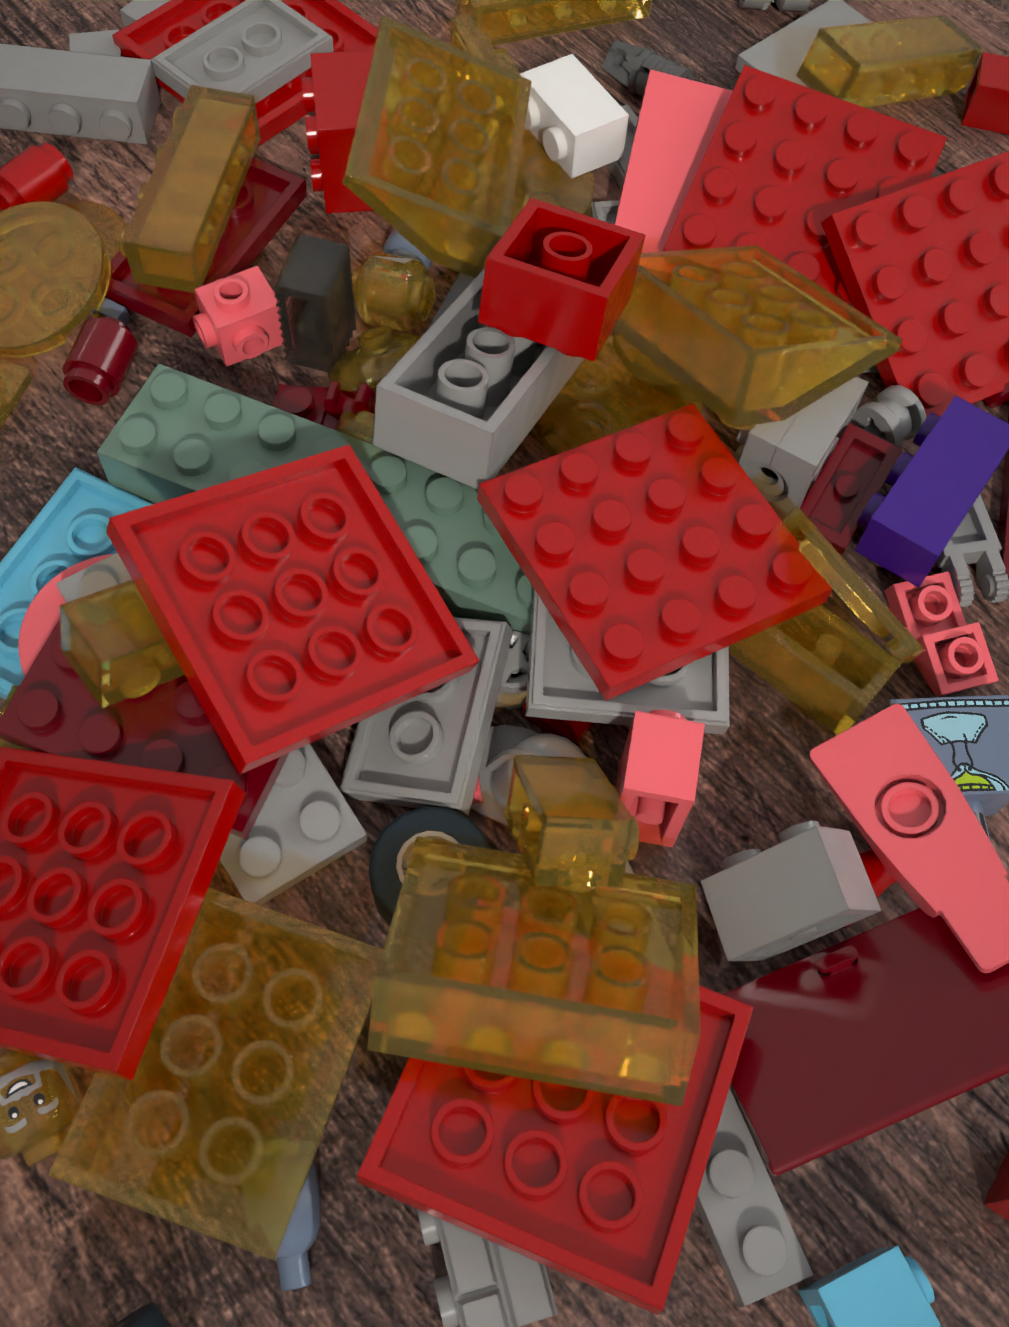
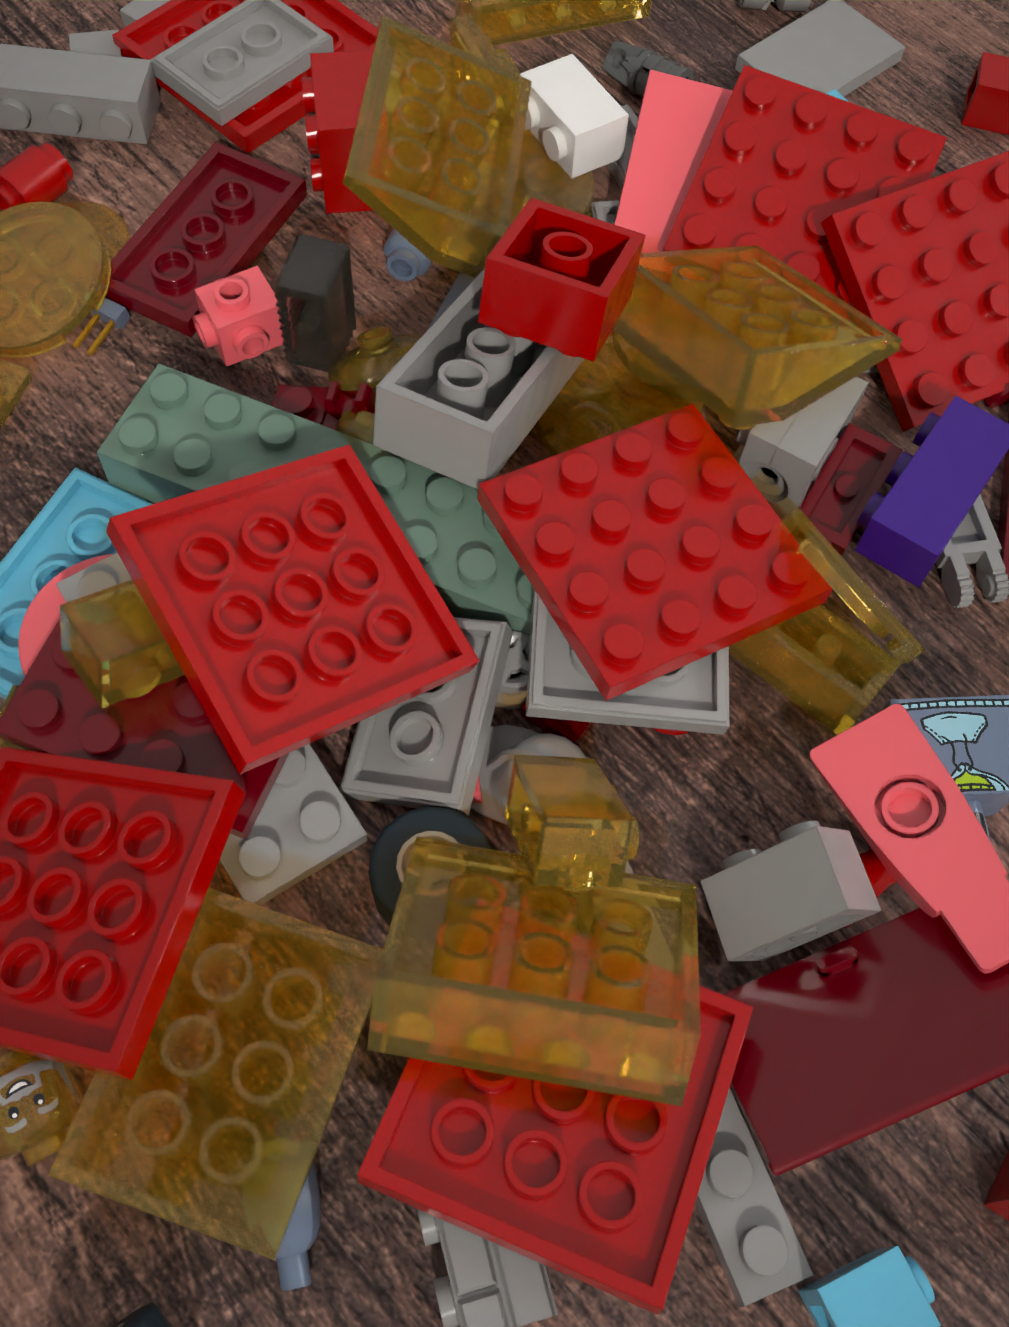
dark red brick [63,316,138,405] -> none
clear yellow brick [120,85,261,293] -> none
clear yellow head [349,252,435,331] -> none
coral brick [608,710,705,847] -> none
clear yellow brick [796,15,984,108] -> none
light grey wheel [851,385,926,448] -> none
coral slope [884,571,999,697] -> none

